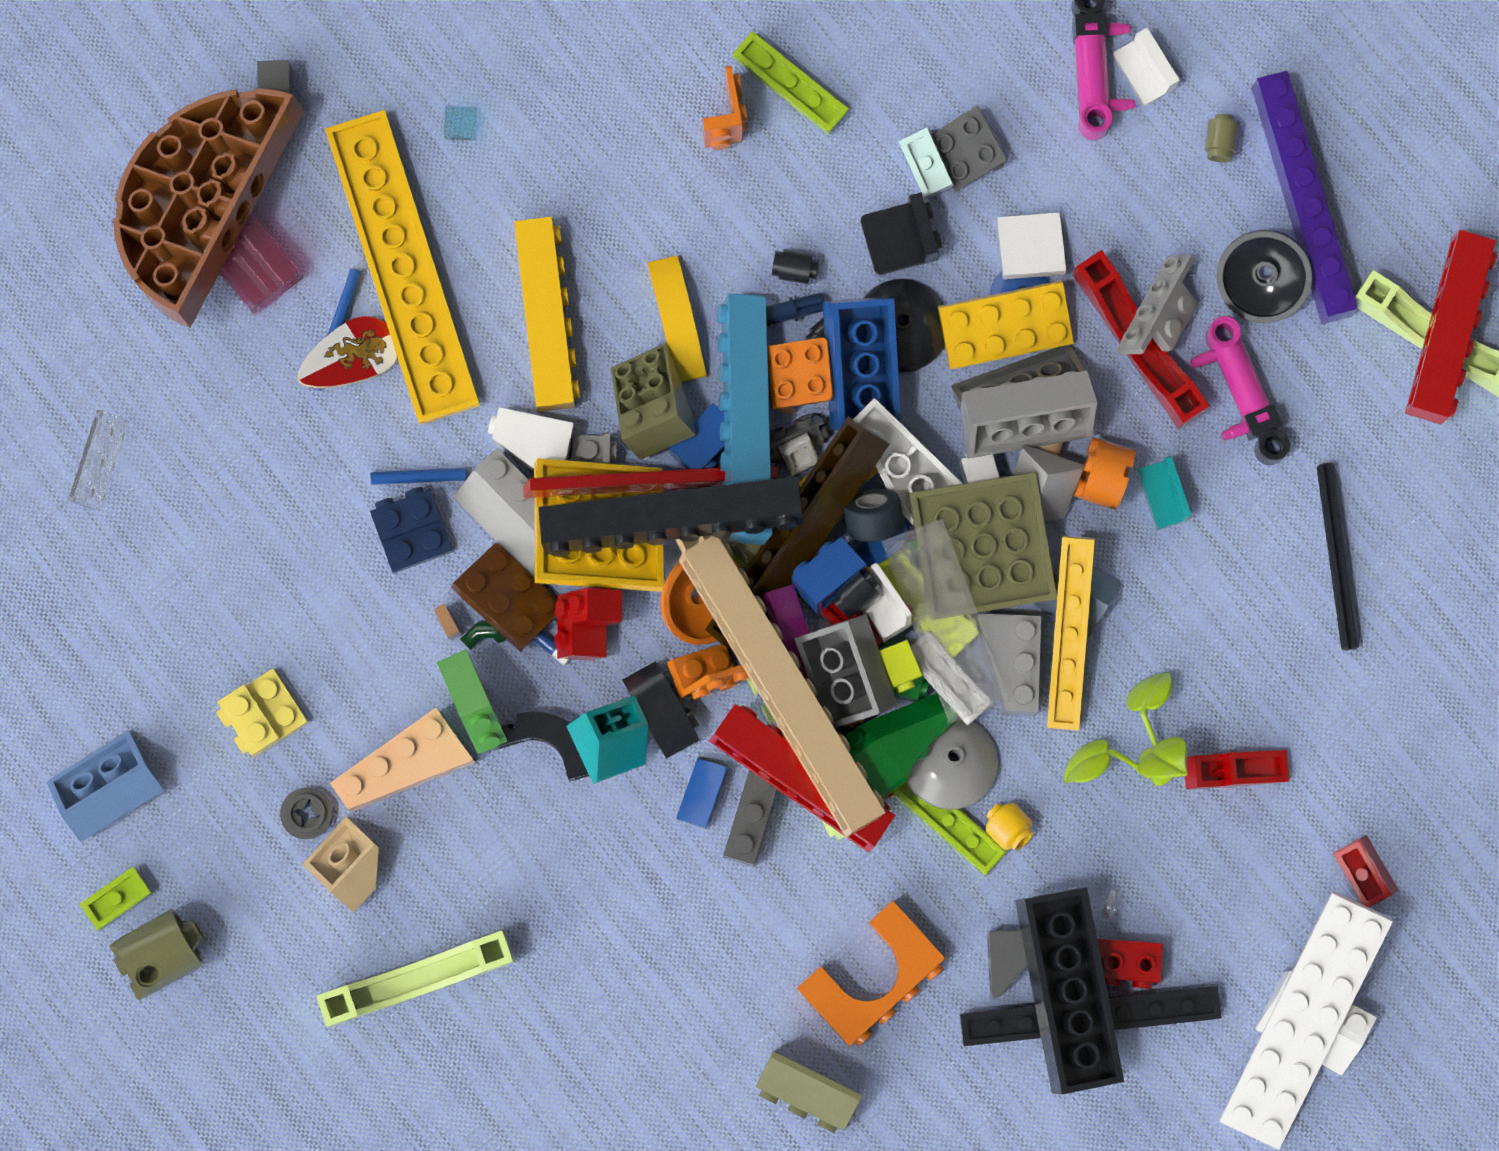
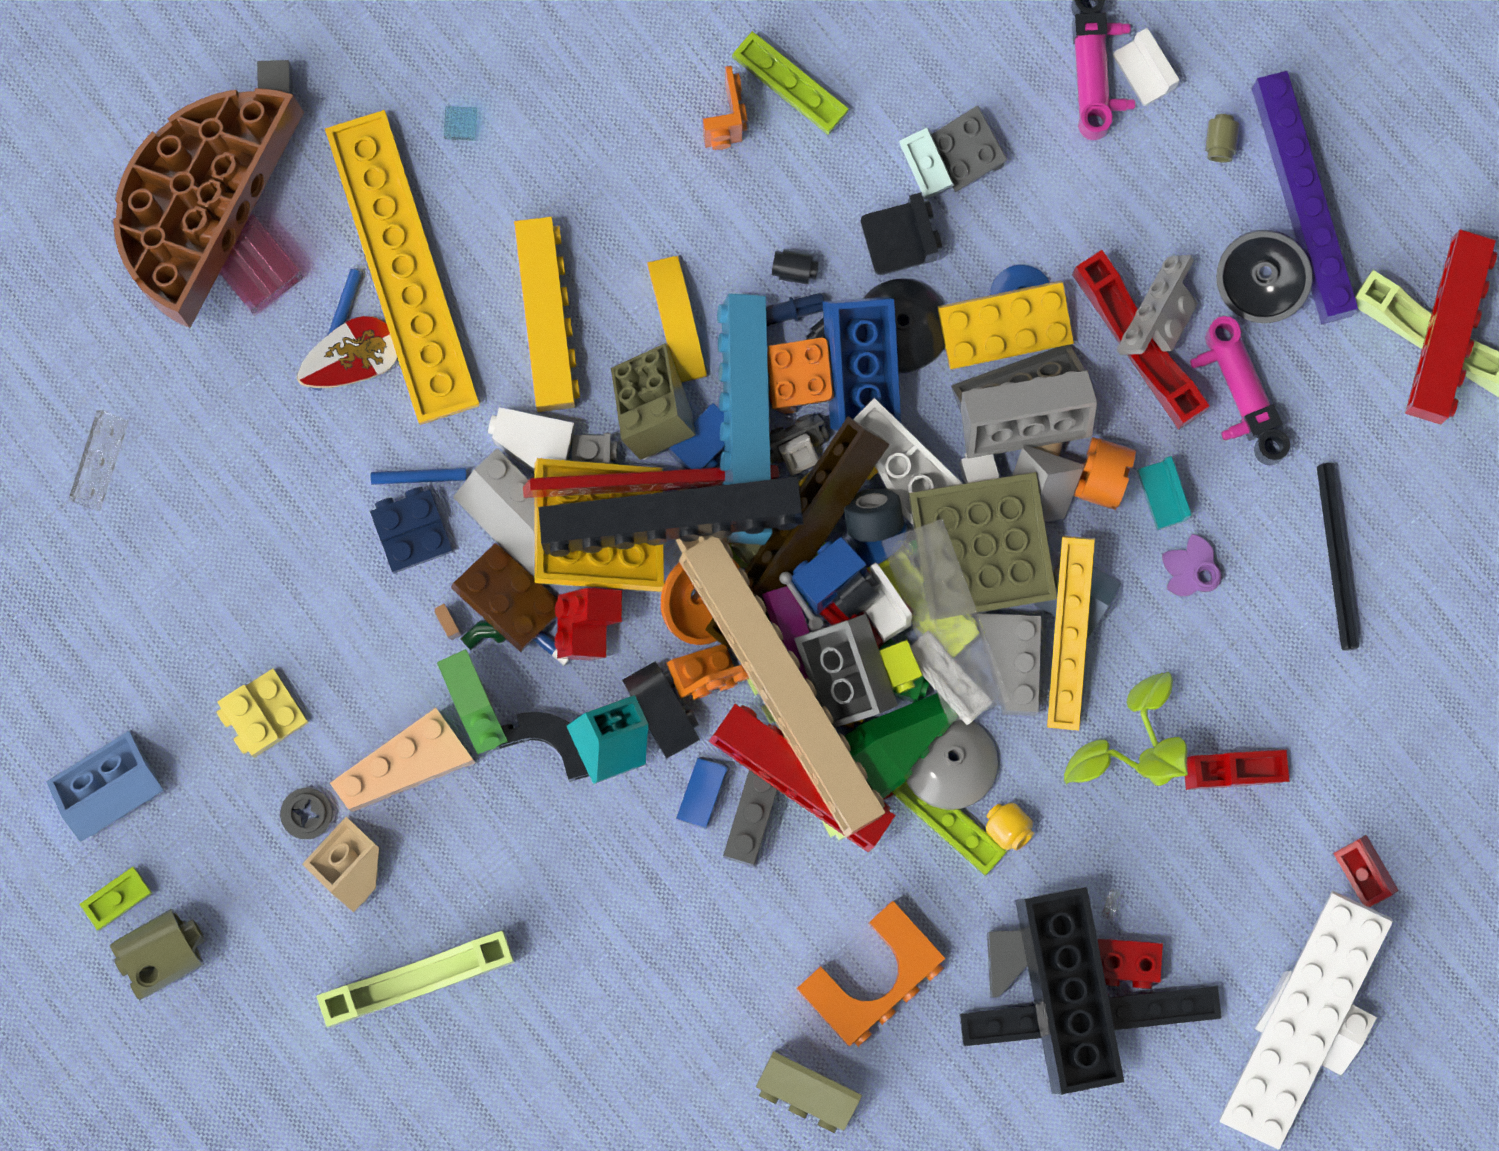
white tile [997,213,1066,279] -> none
none -> light grey hinge [779,572,823,630]
none -> medium lavender plate [1162,534,1222,596]

